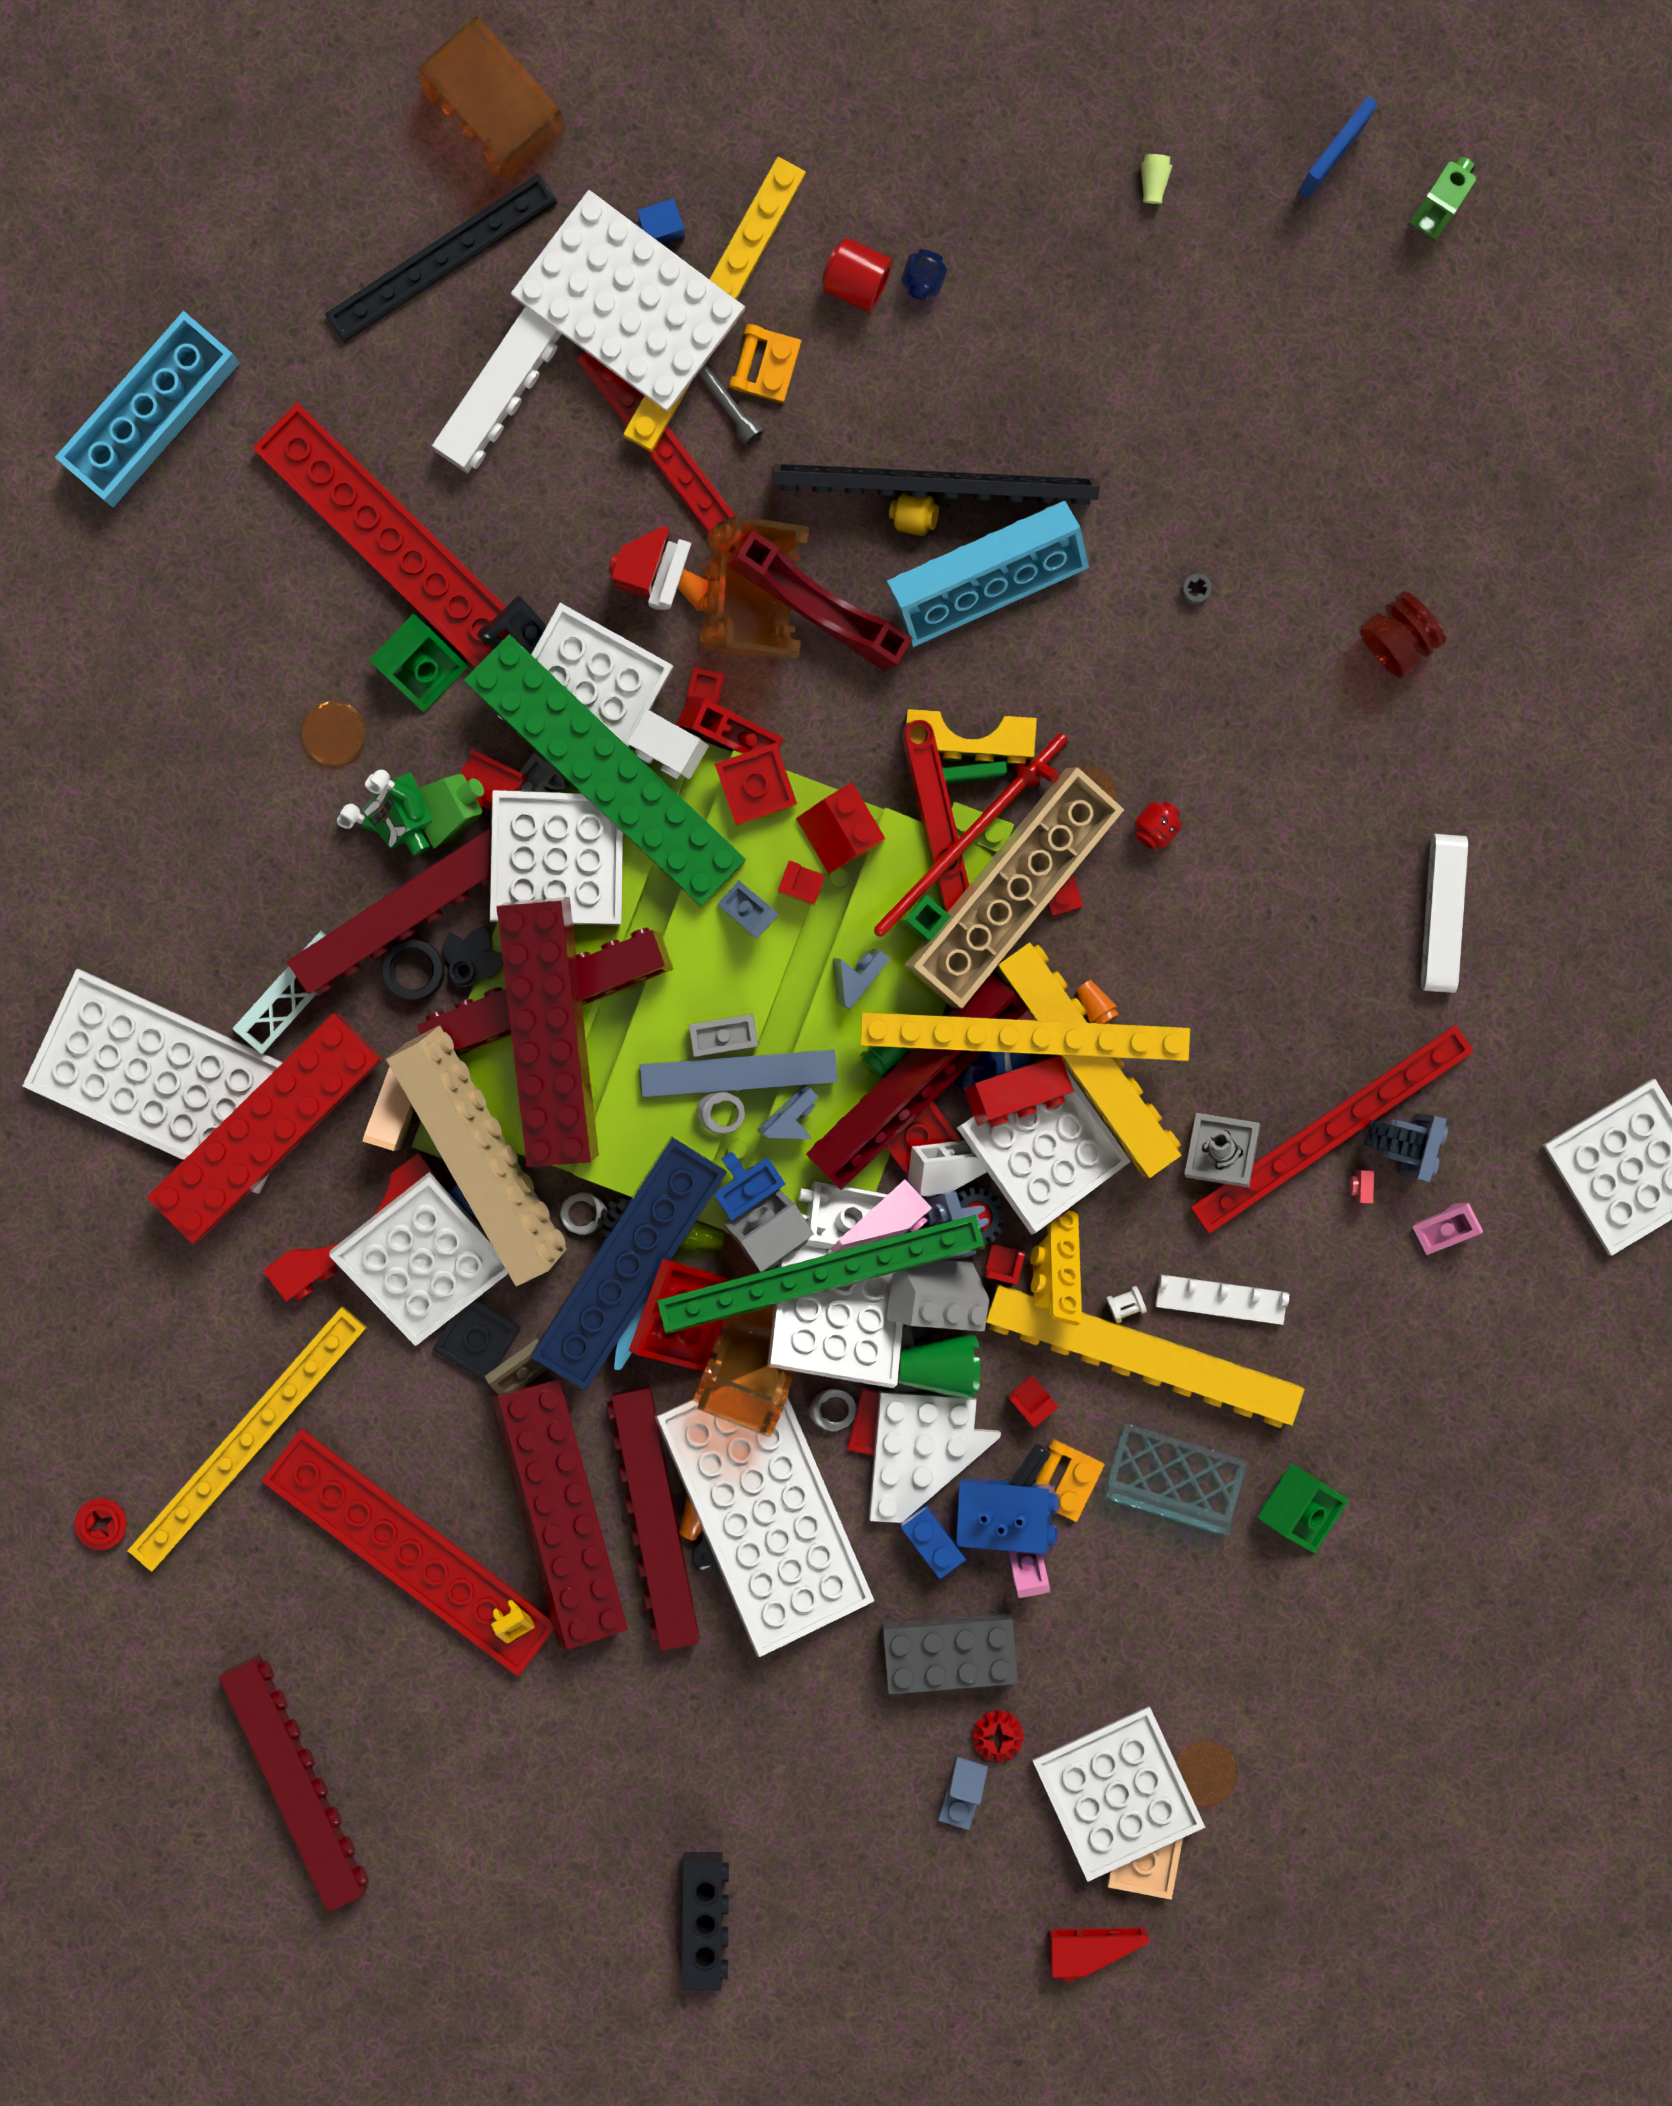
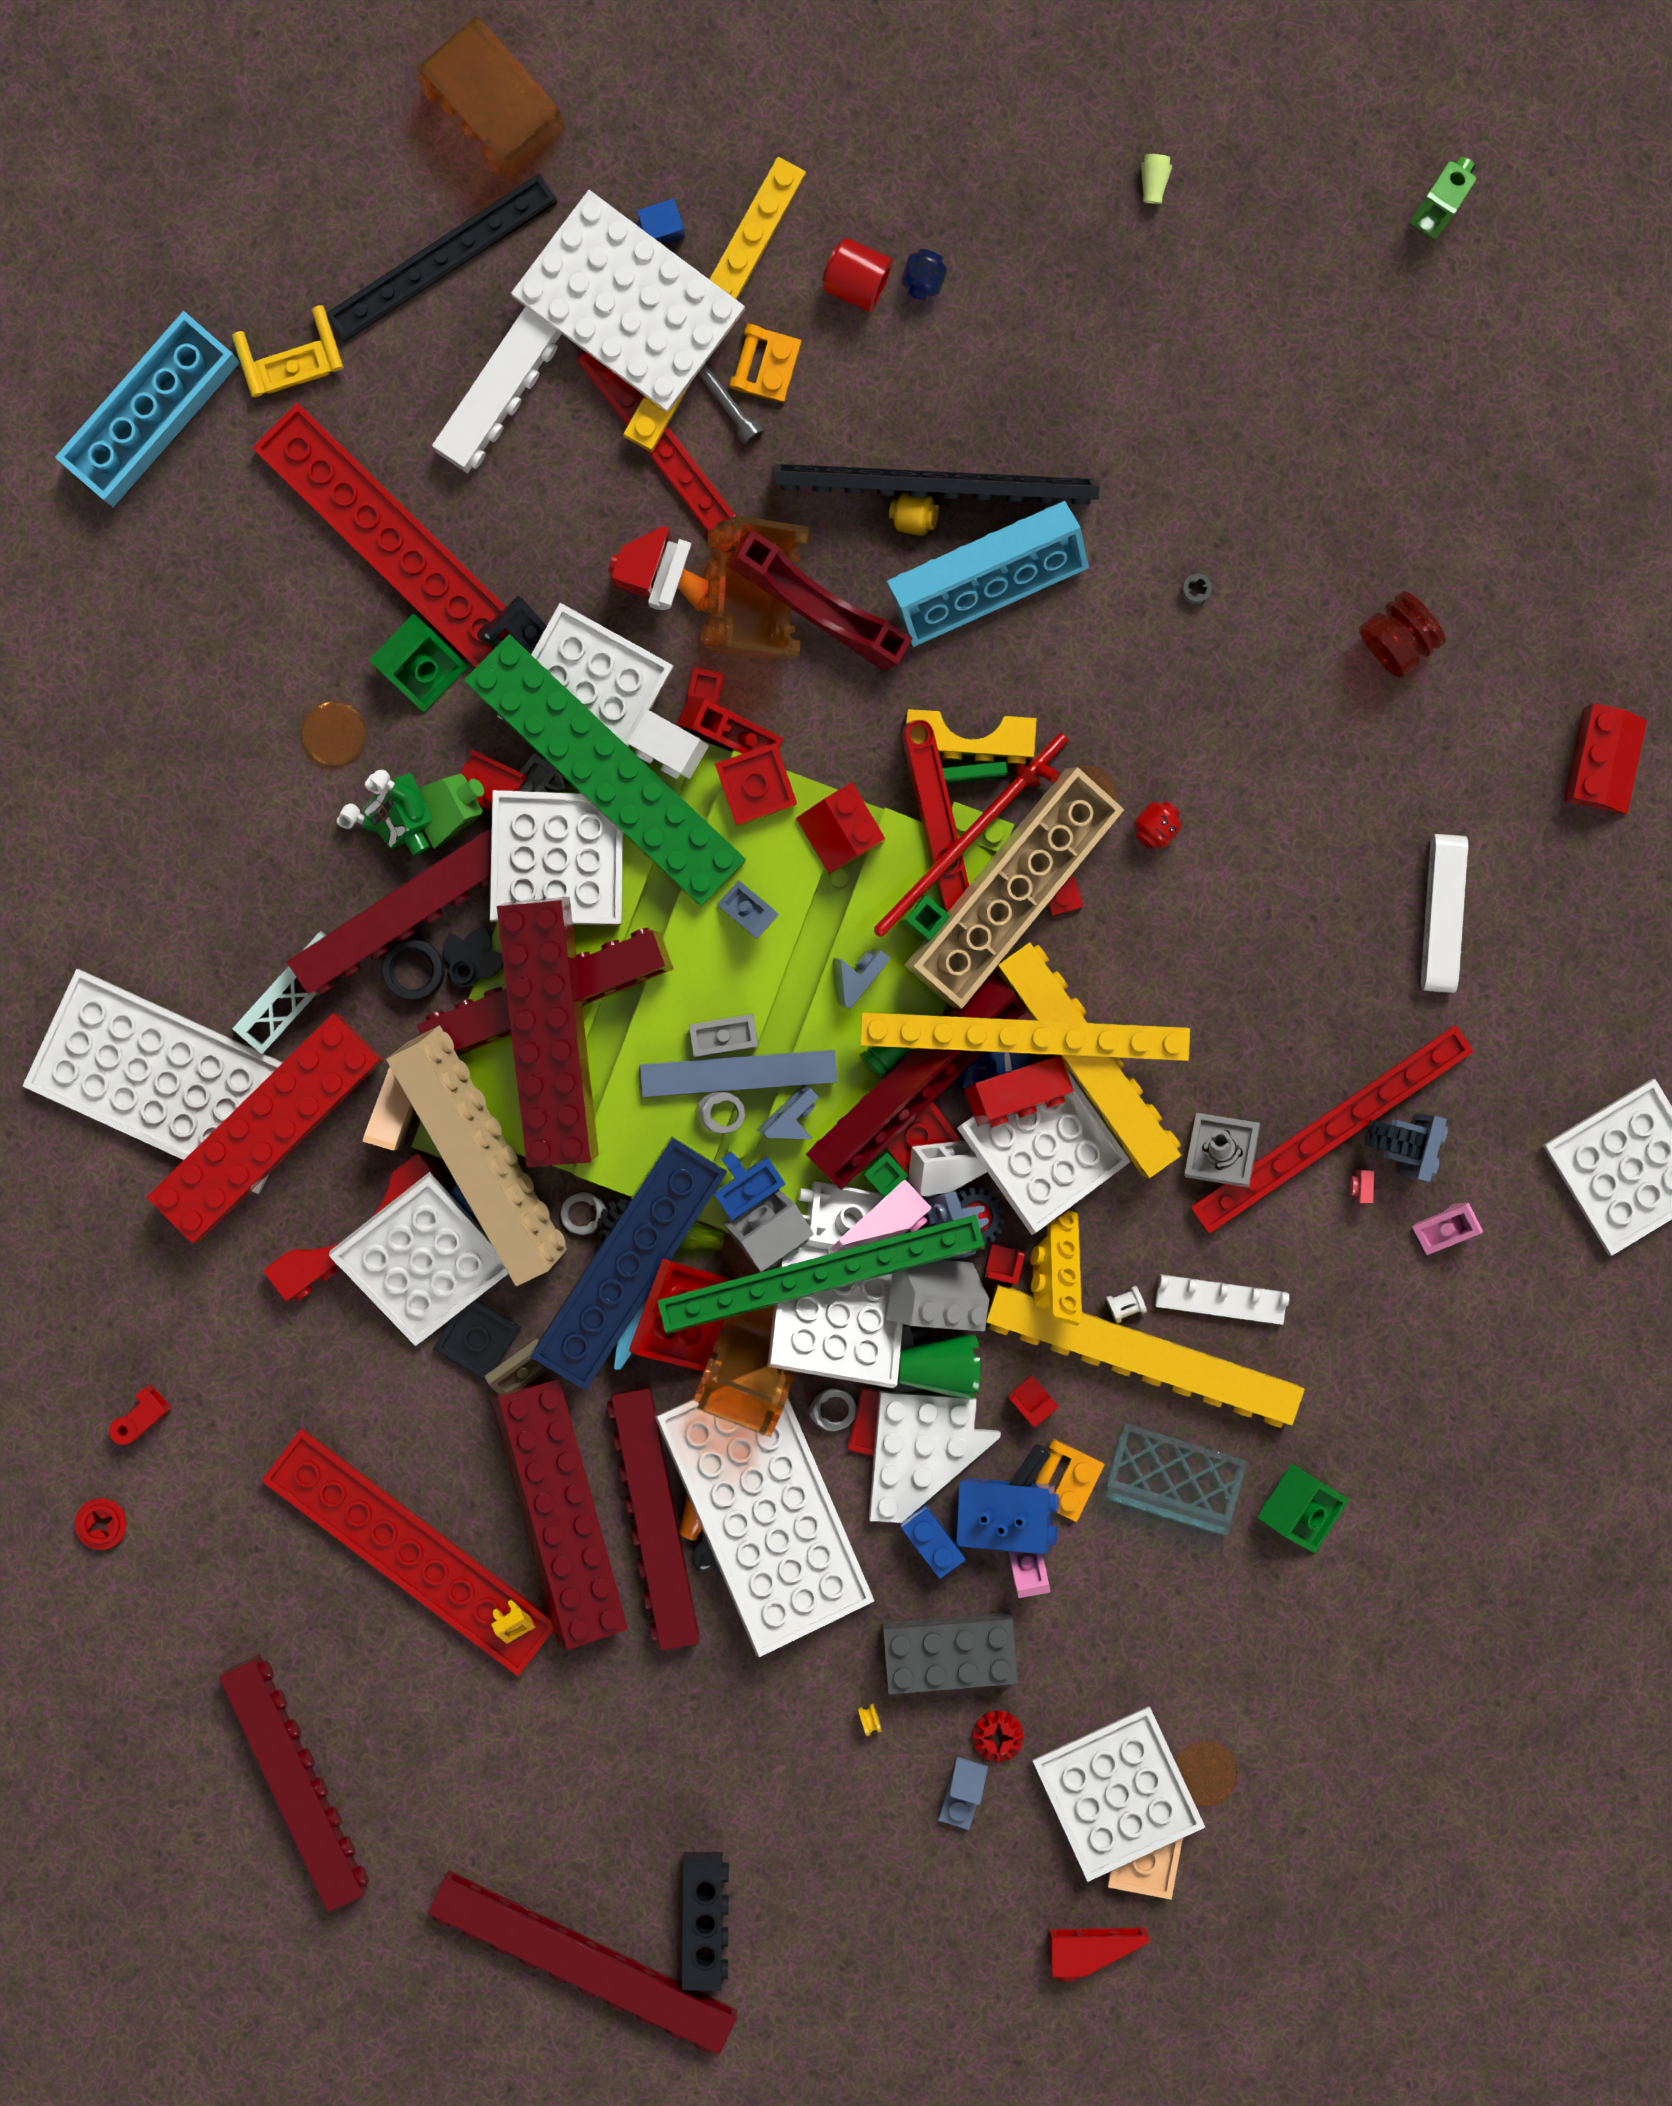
yellow plate [127,1306,367,1572] -> none
red panel [778,860,825,906] -> none
orange cone [1076,980,1119,1024] -> none
blue tile [1298,96,1377,198] -> none
none -> red leg [109,1384,172,1445]
none -> yellow plate [231,305,344,397]
none -> dark red brick [428,1870,737,2055]
none -> yellow bush [858,1703,882,1736]
none -> green tile [862,1152,908,1198]
none -> red slope [1564,703,1647,815]

